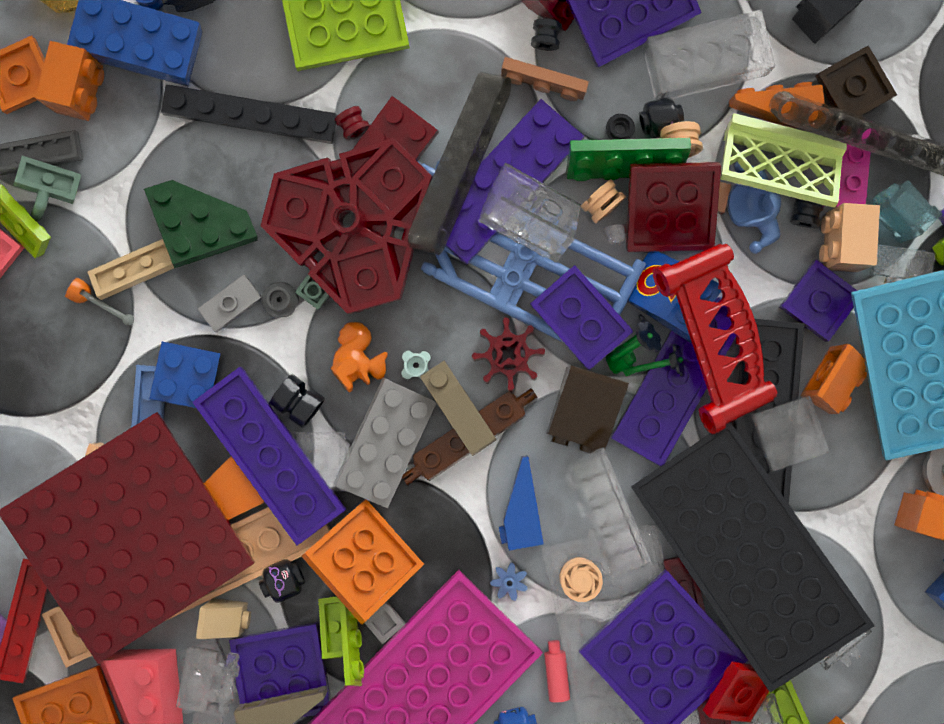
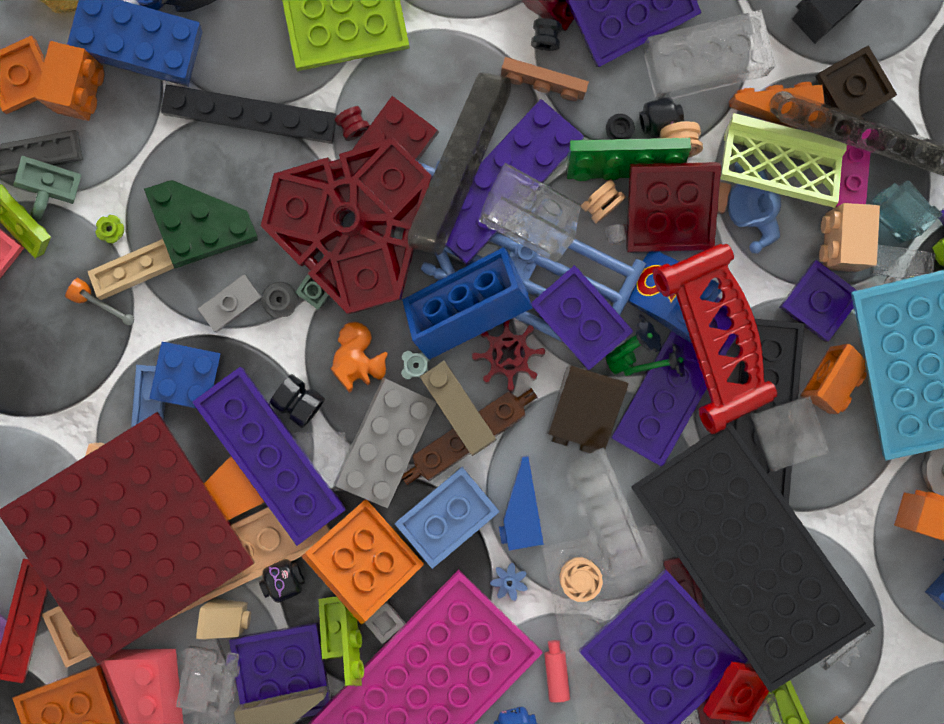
black wheel [790,198,825,229] -> none
none -> lime plate [95,215,124,243]
none -> medium blue plate [394,467,500,569]
none -> blue slope [402,247,533,360]

